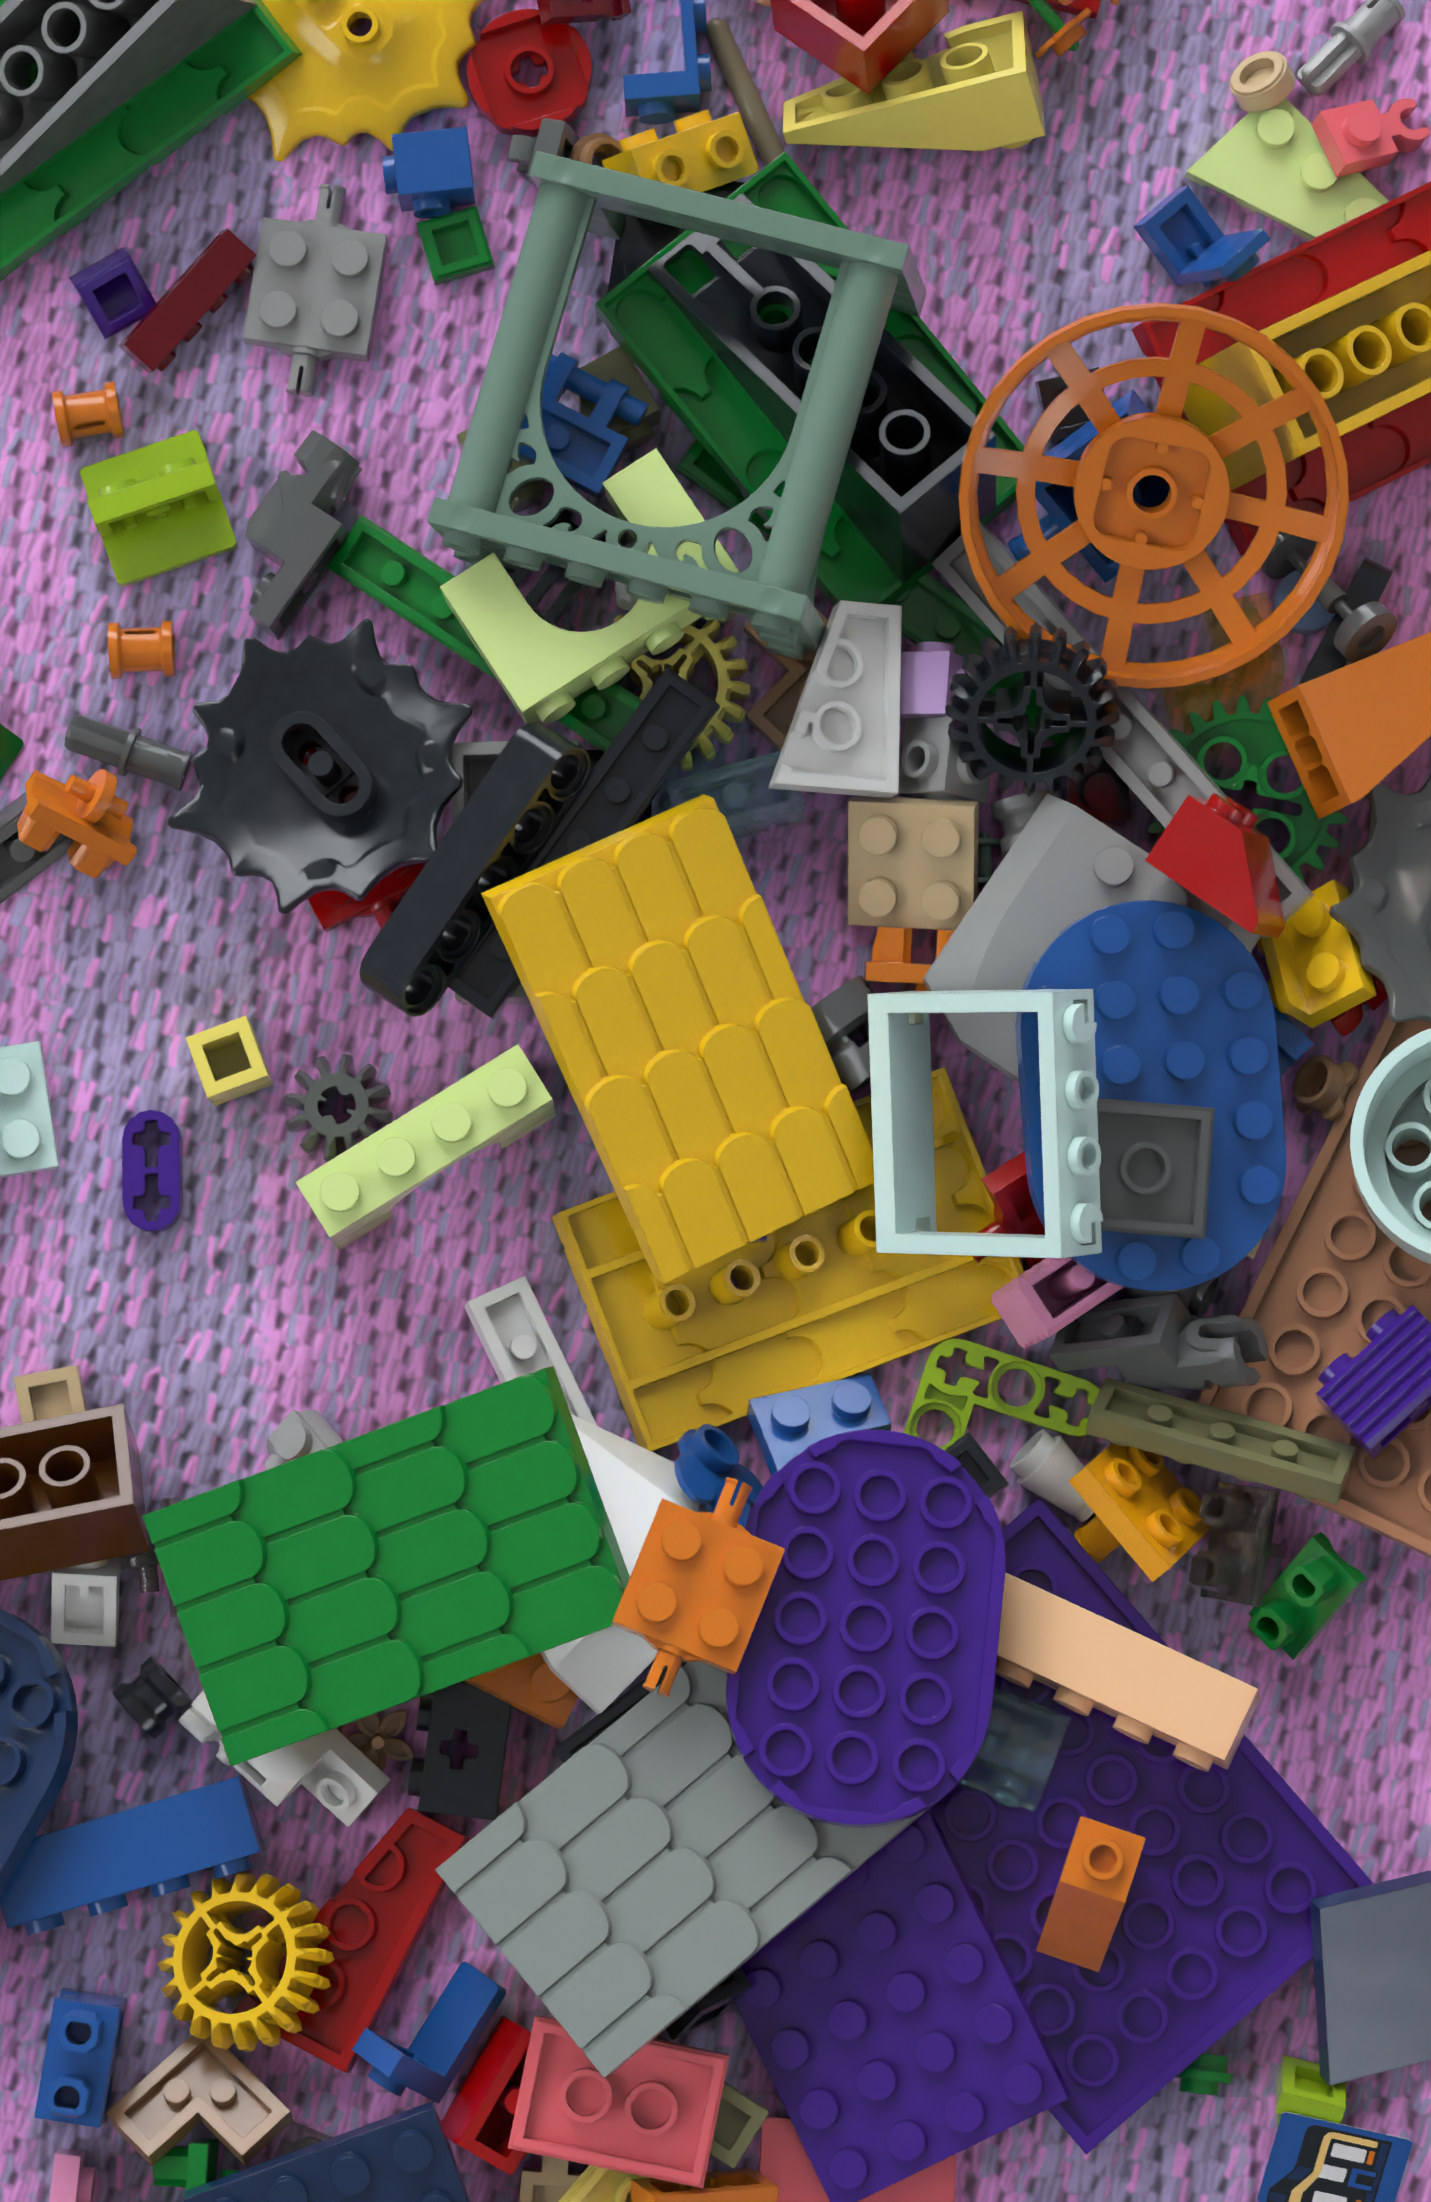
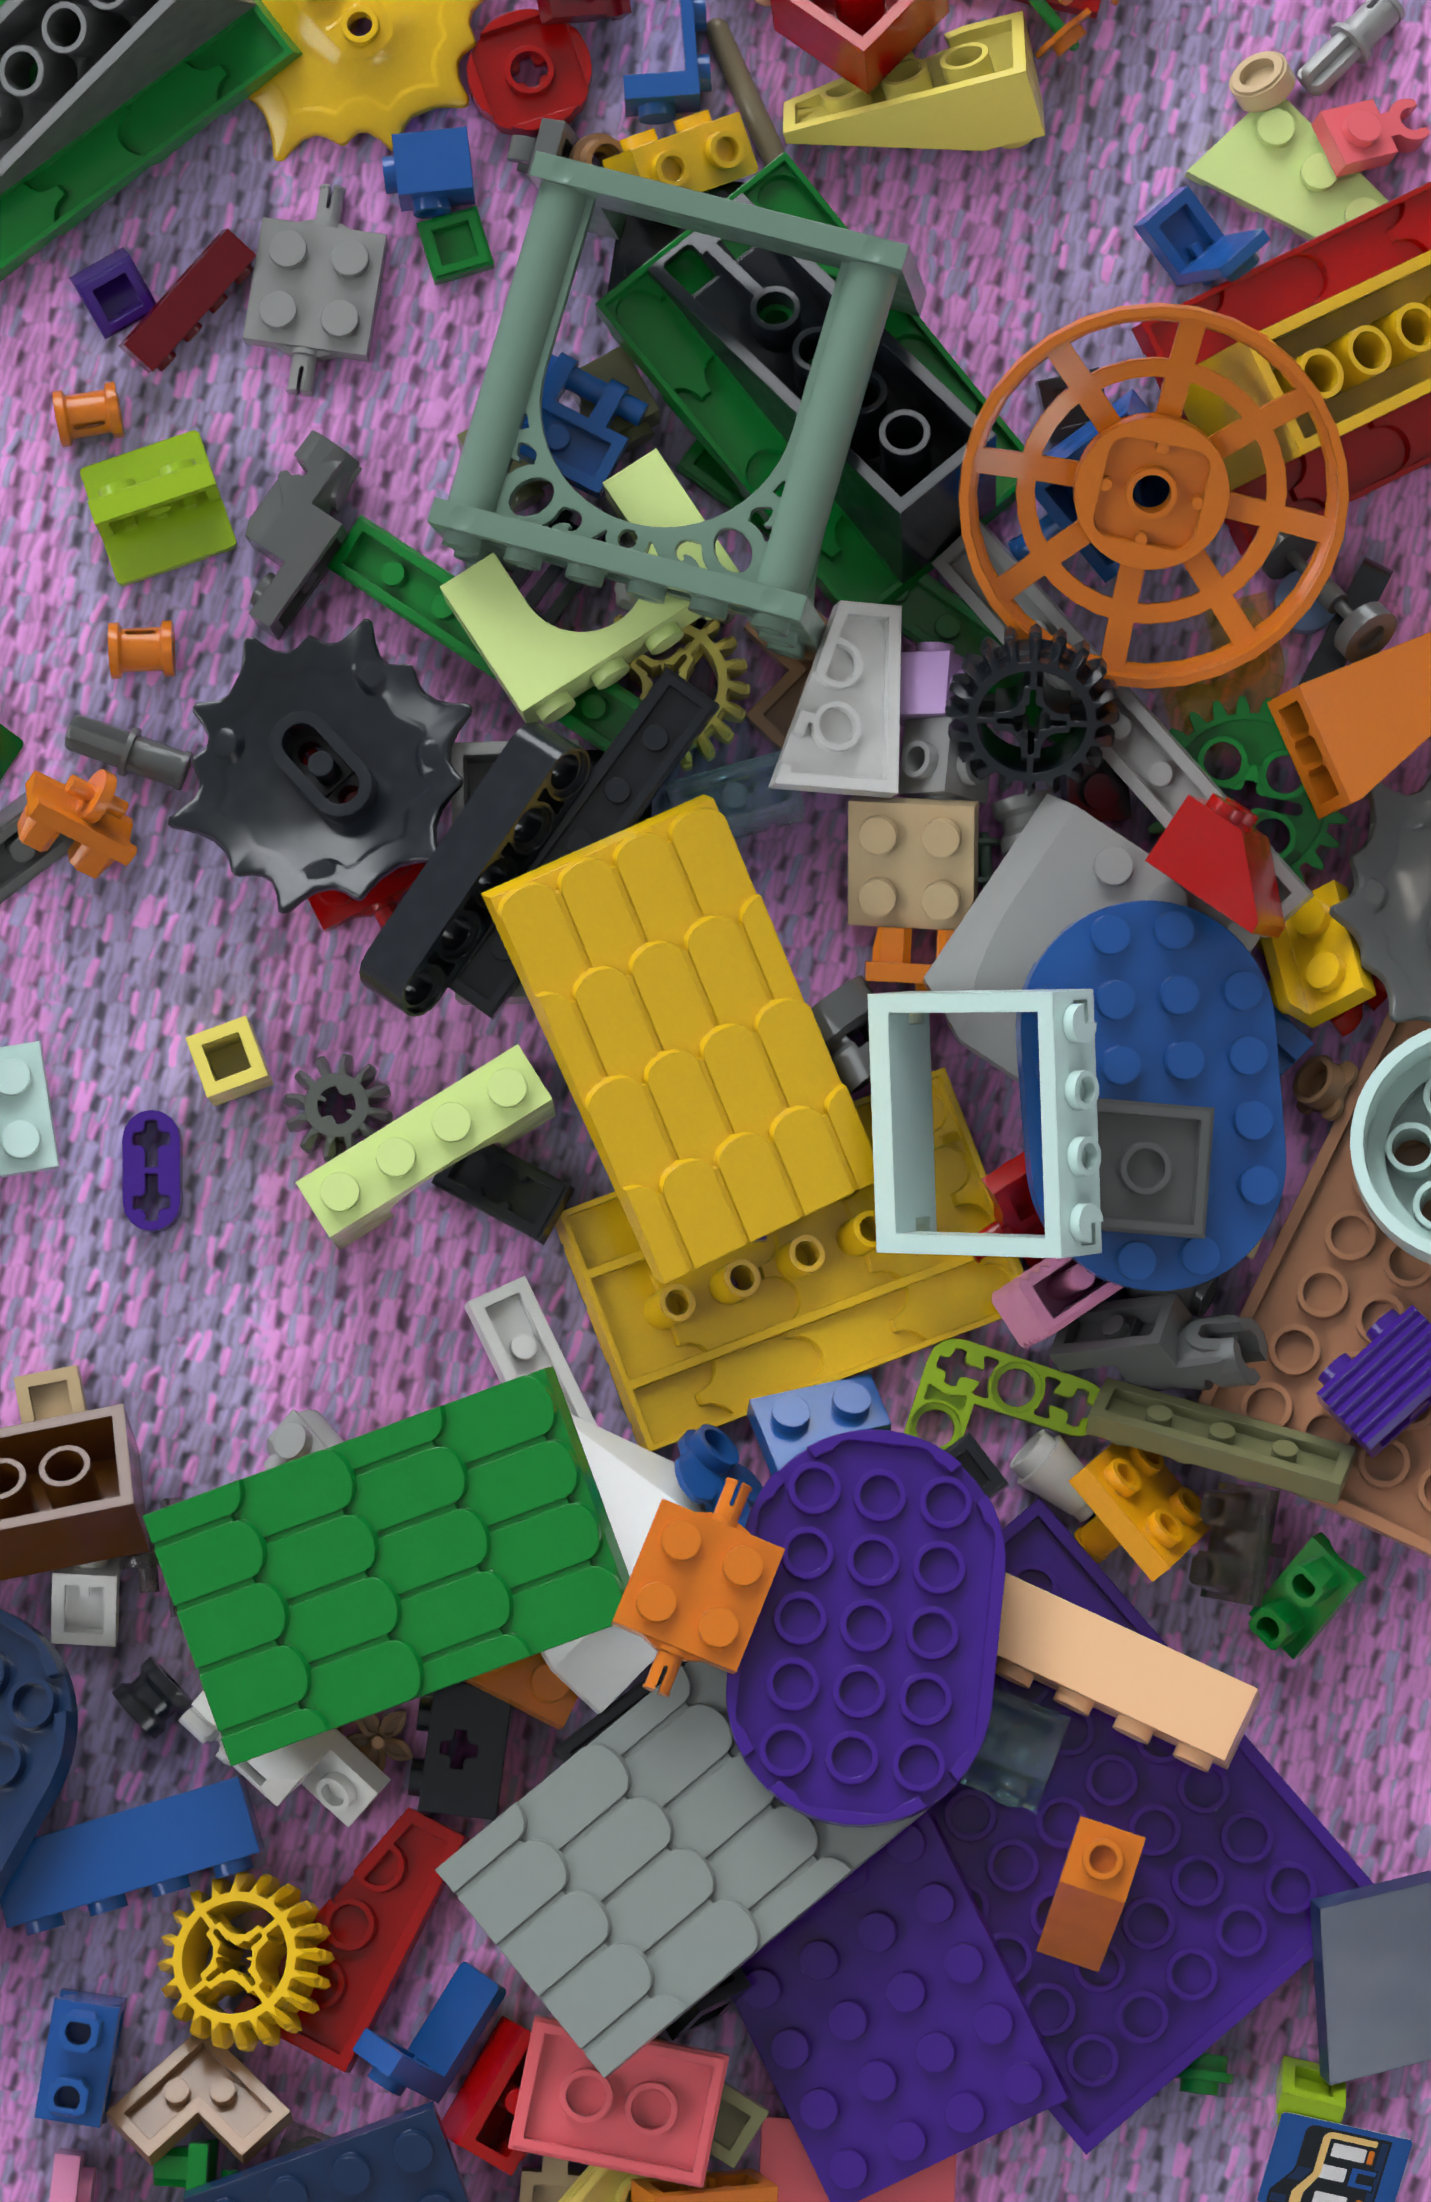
none -> black plate [431,1144,575,1245]

